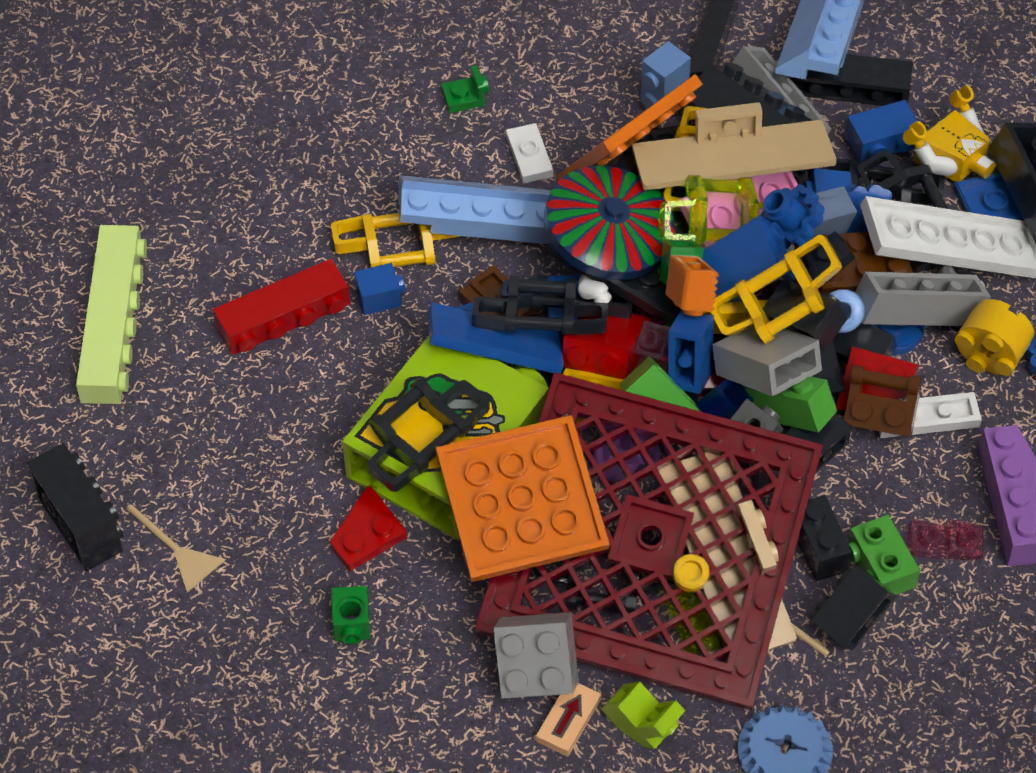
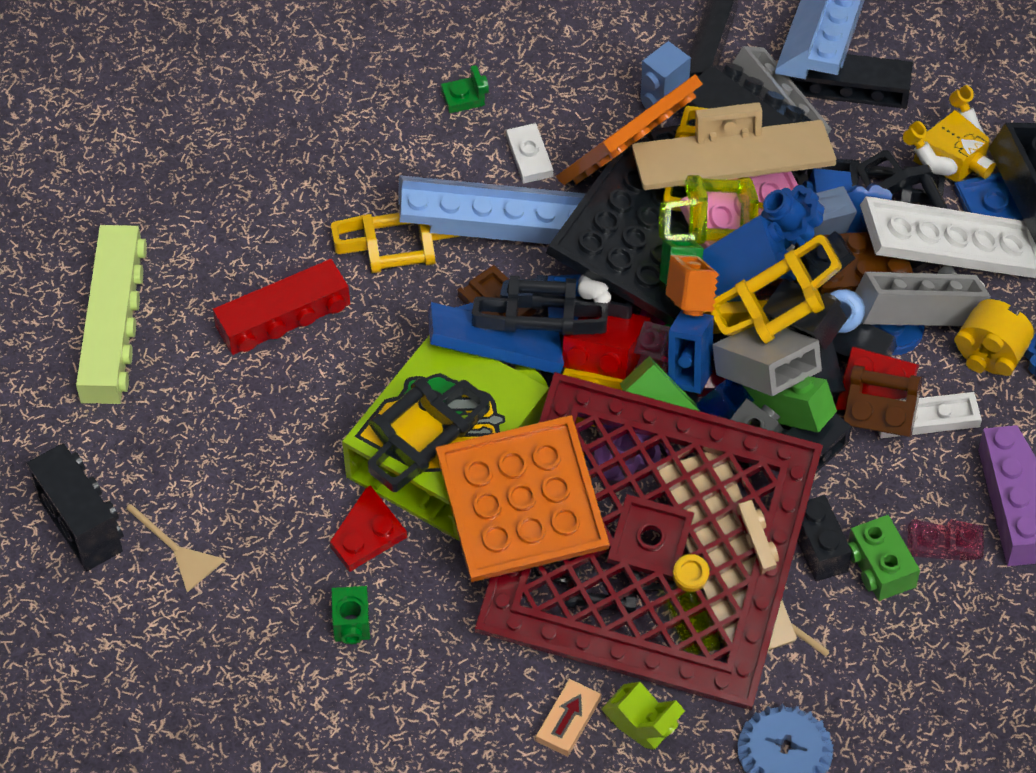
blue brick [354,263,406,315] -> none
light grey brick [494,612,579,698] -> none
dish [544,166,675,280] -> none
black brick [811,565,897,651] -> none
blue brick [845,100,917,163] -> none

